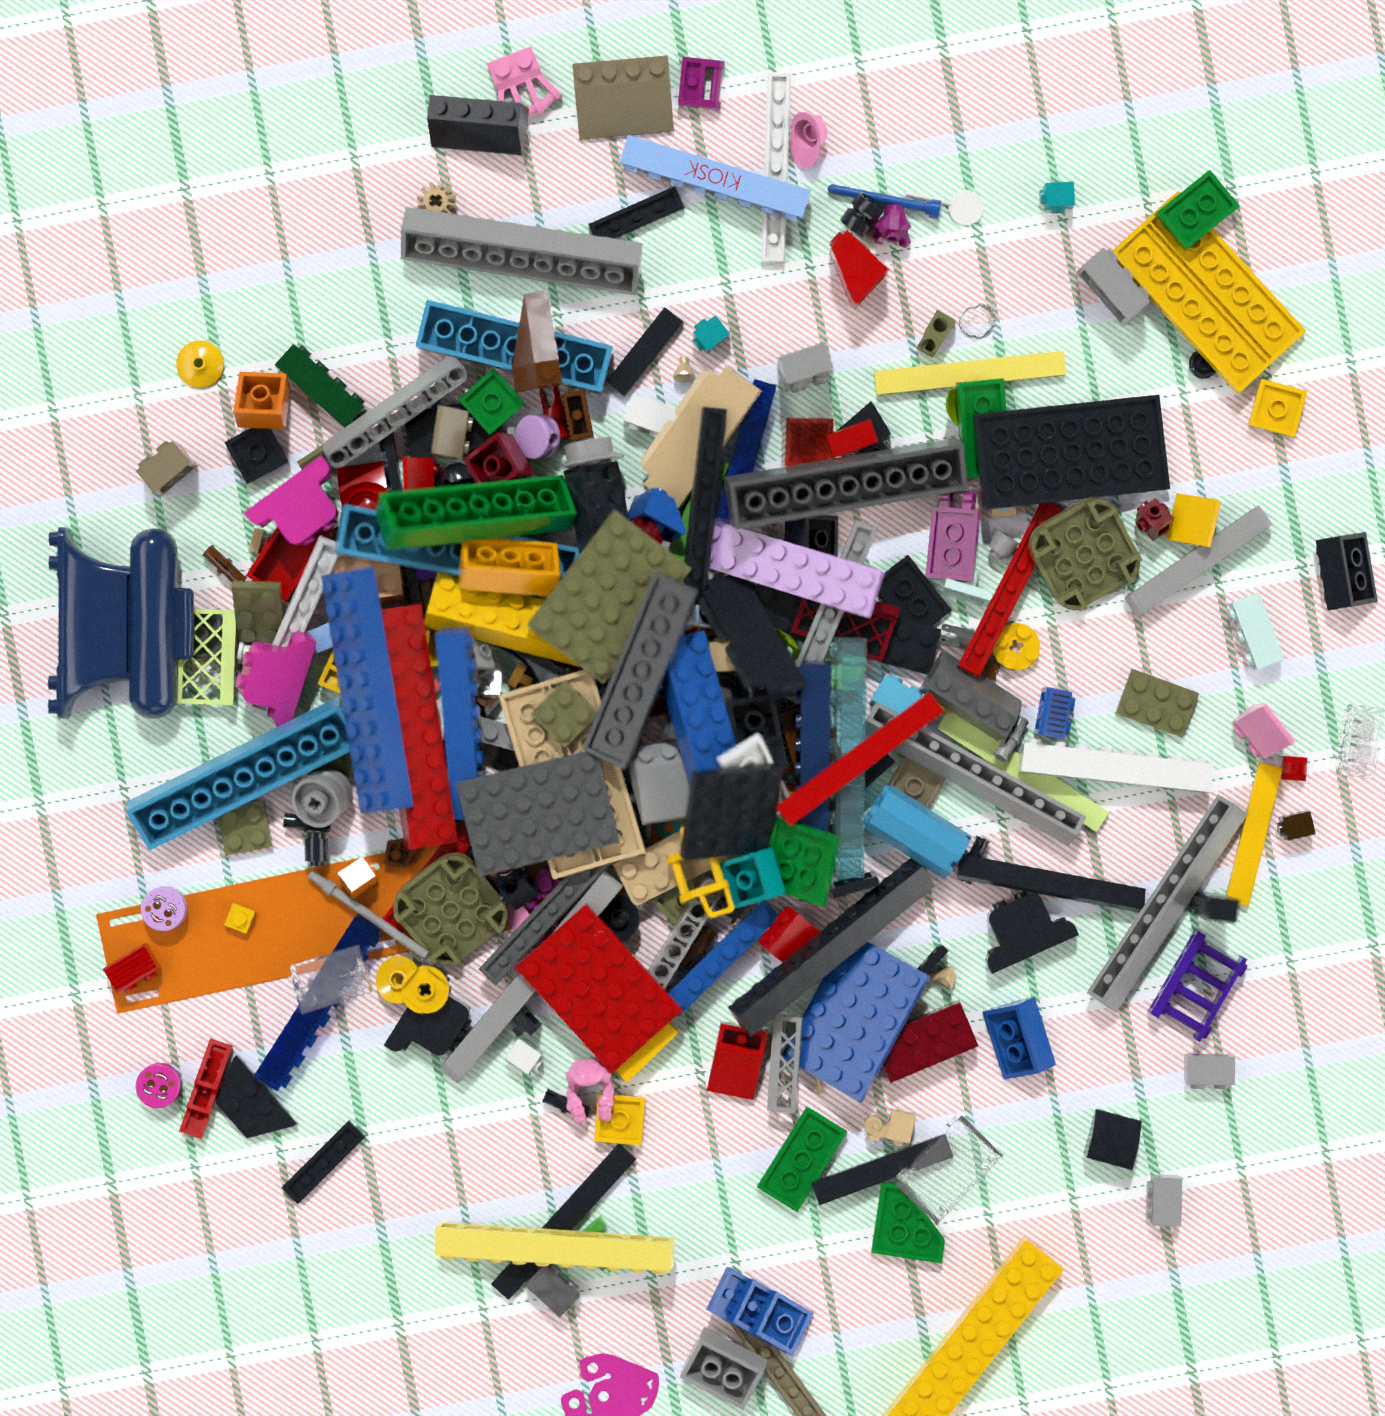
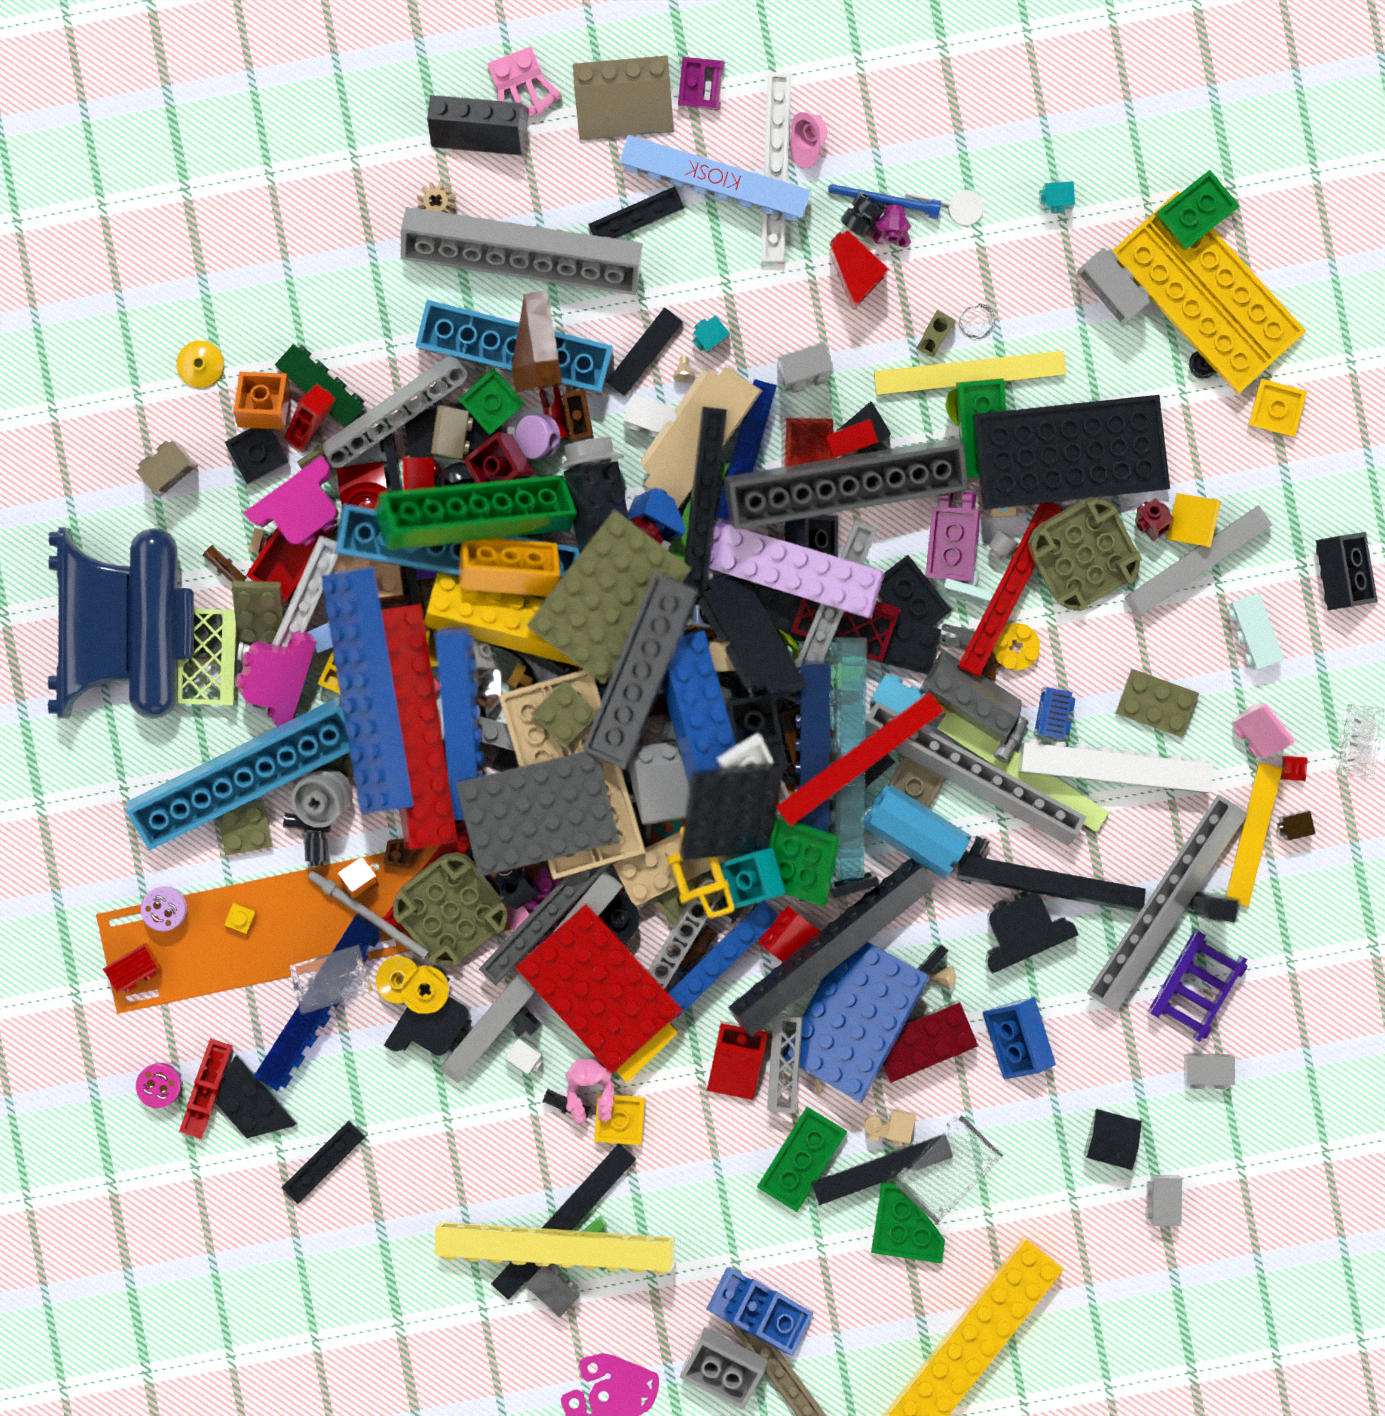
none -> red slope [284,384,335,453]

